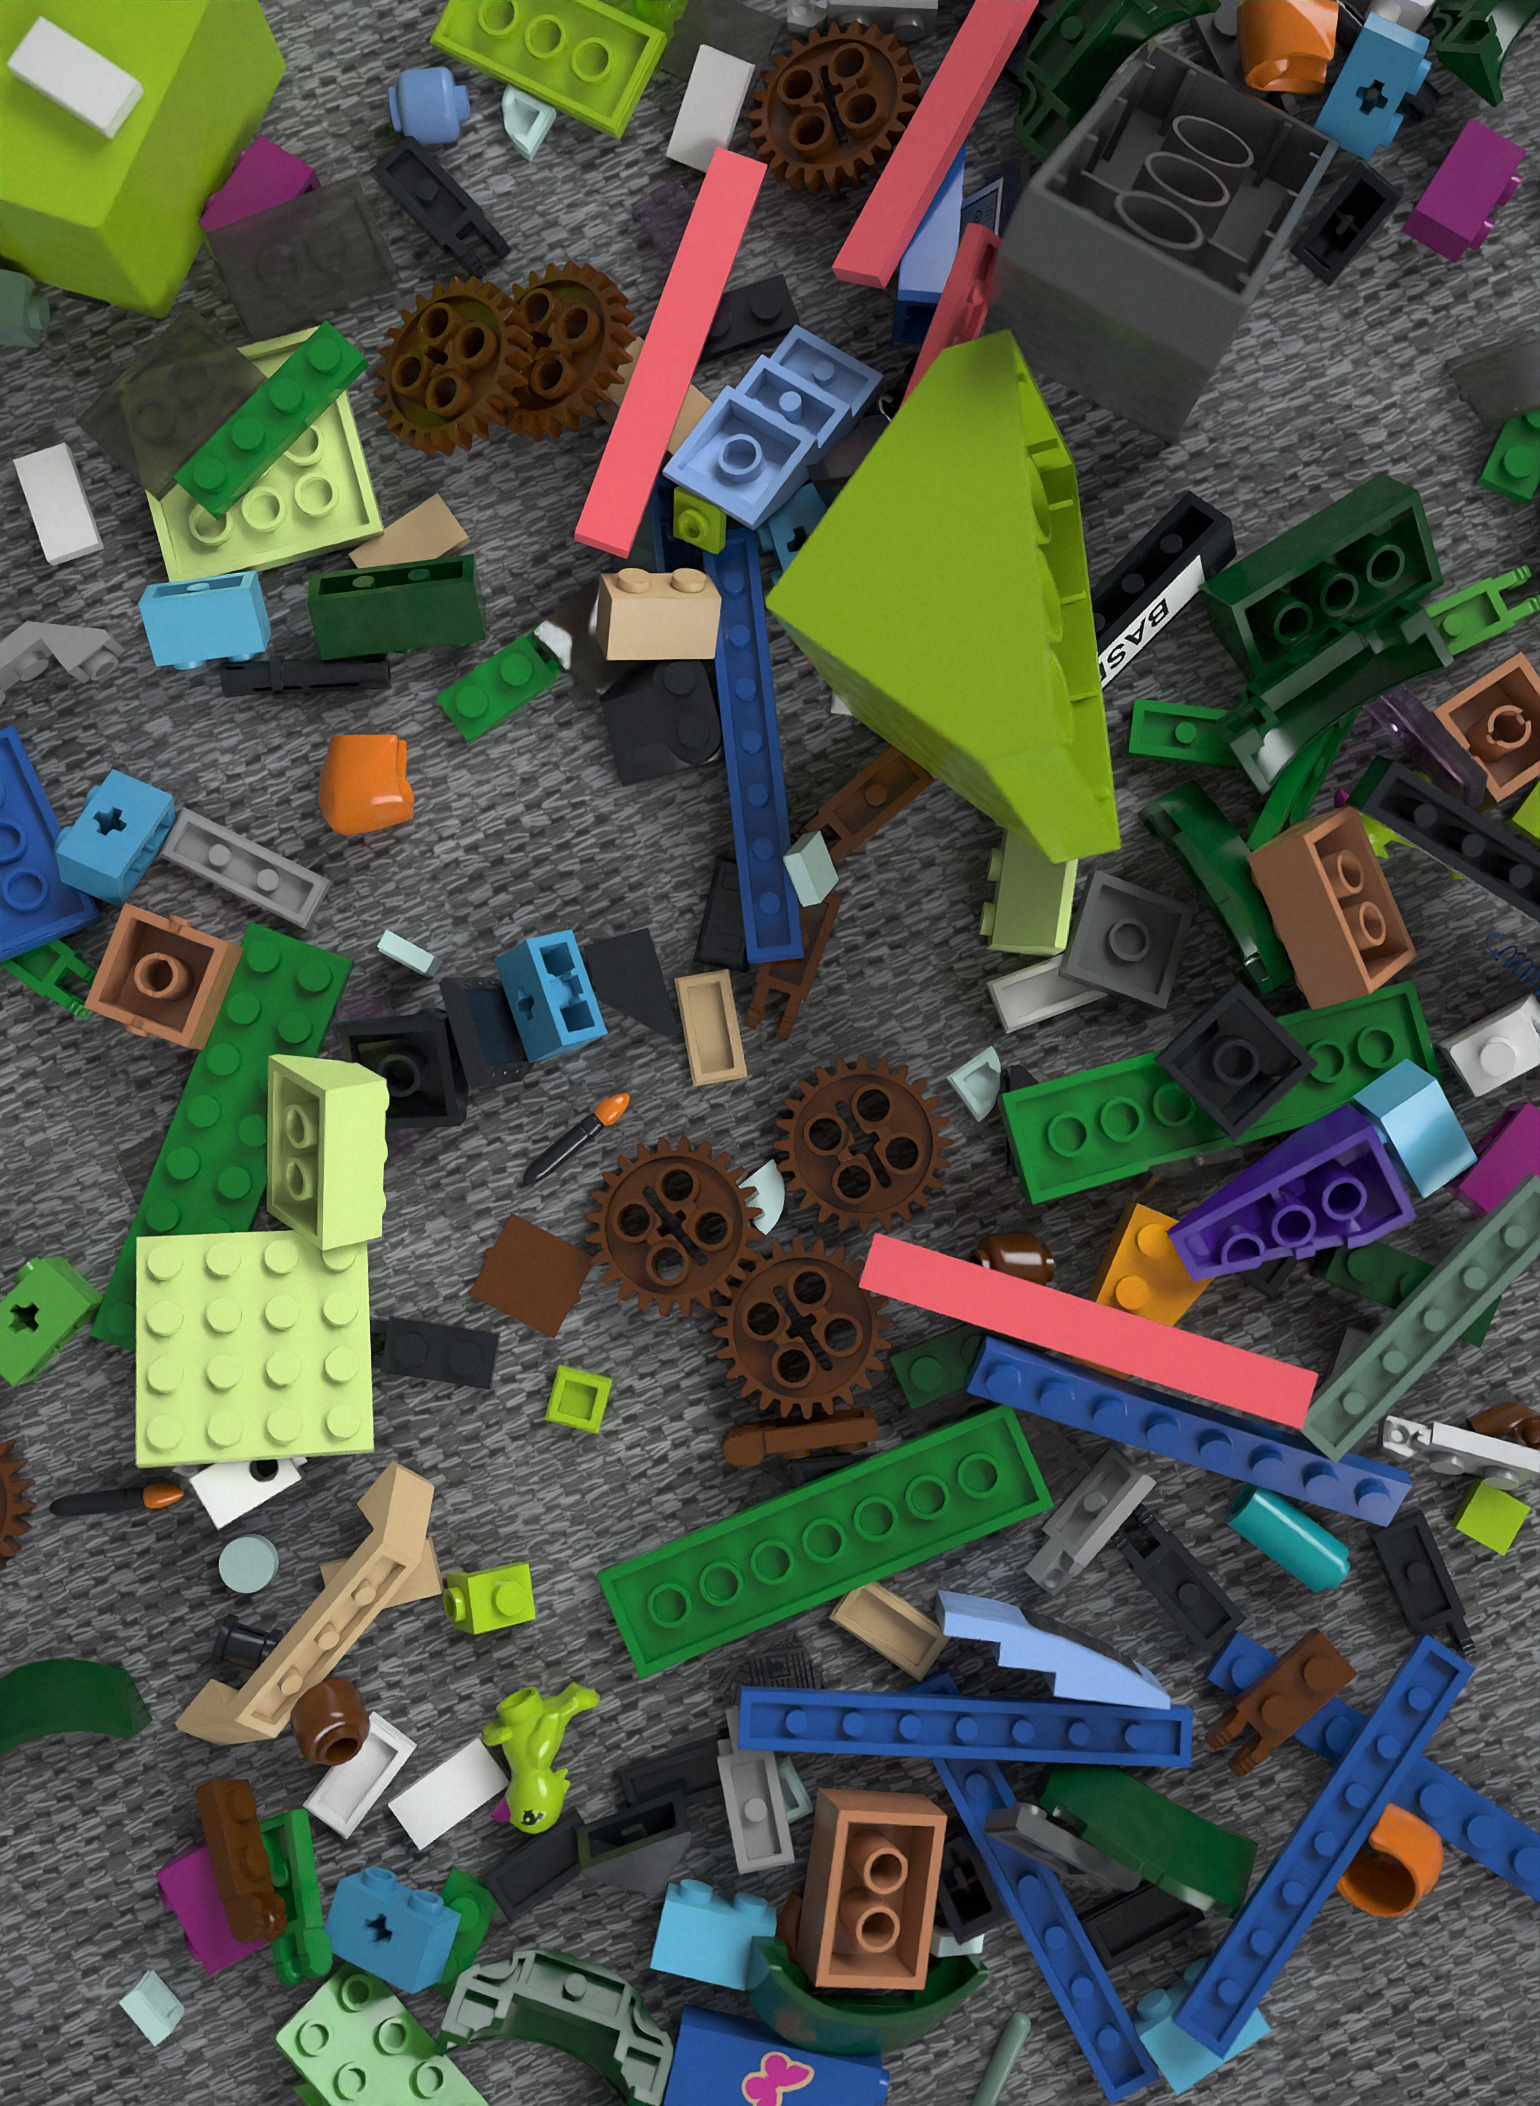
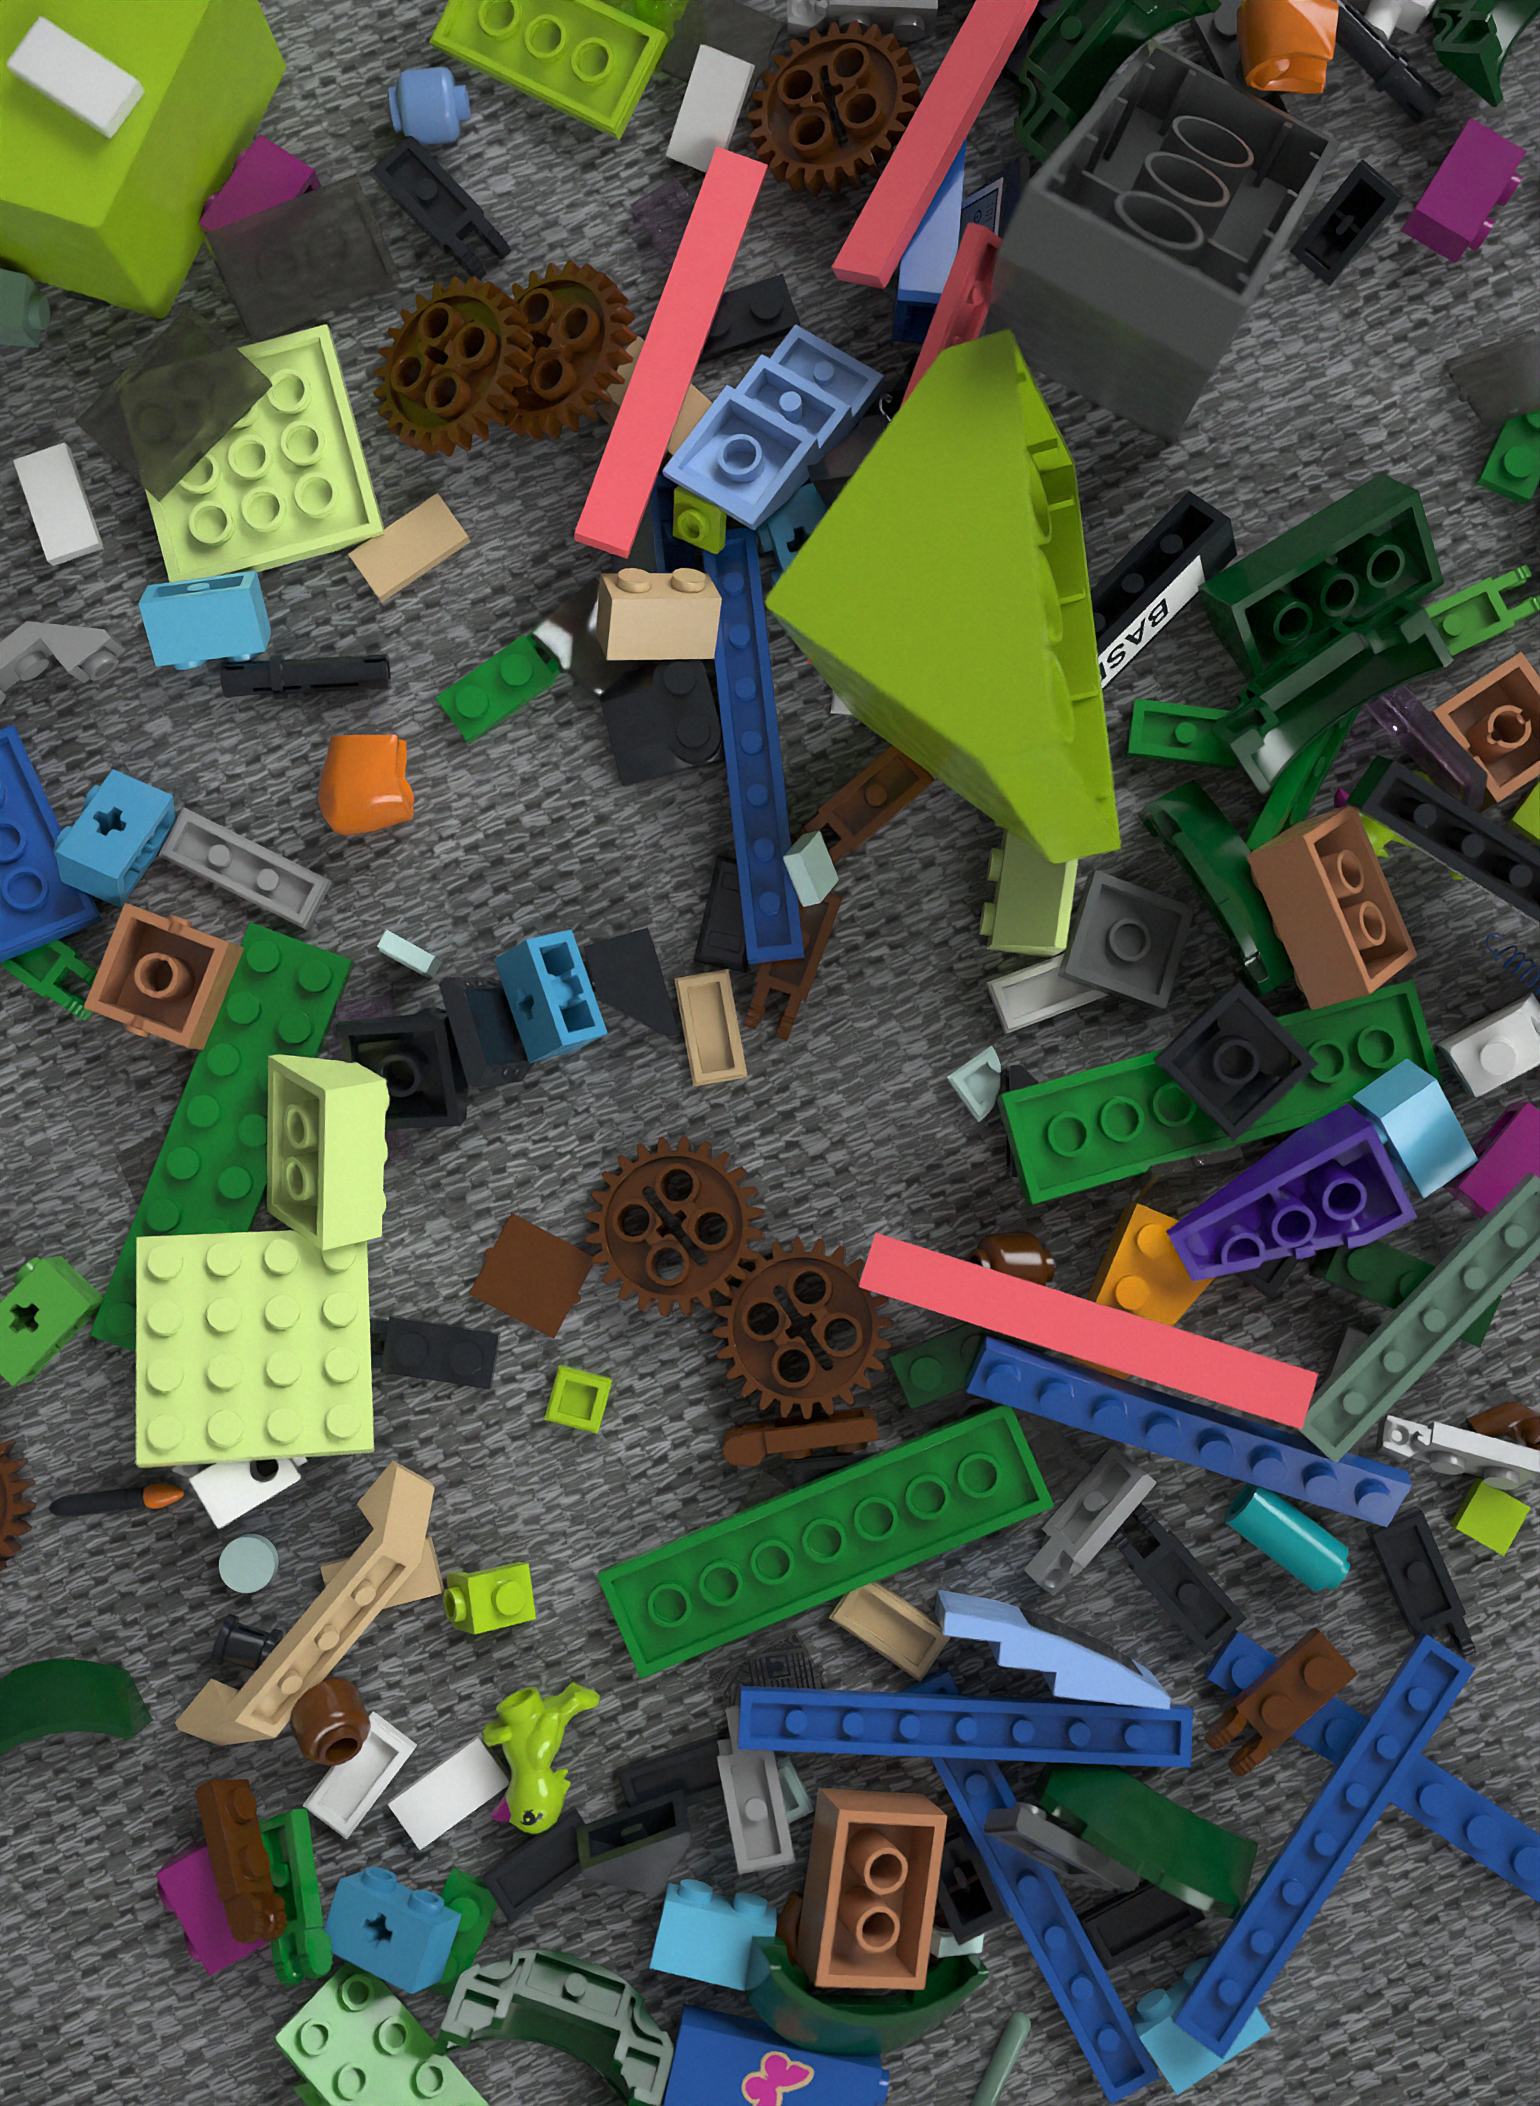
light aqua tile [119,1970,185,2047] -> none
green plate [173,320,369,521] -> none
dark green brick [307,554,486,660] -> none
light aqua tile [502,83,557,161] -> none
black piece [523,1093,630,1184] -> none
light aqua tile [739,1159,785,1235] -> none
reddish brown gear [773,1054,953,1234] -> none
dark azure brick [1313,12,1432,161] -> none
orange piece [1335,1802,1444,1917] -> none

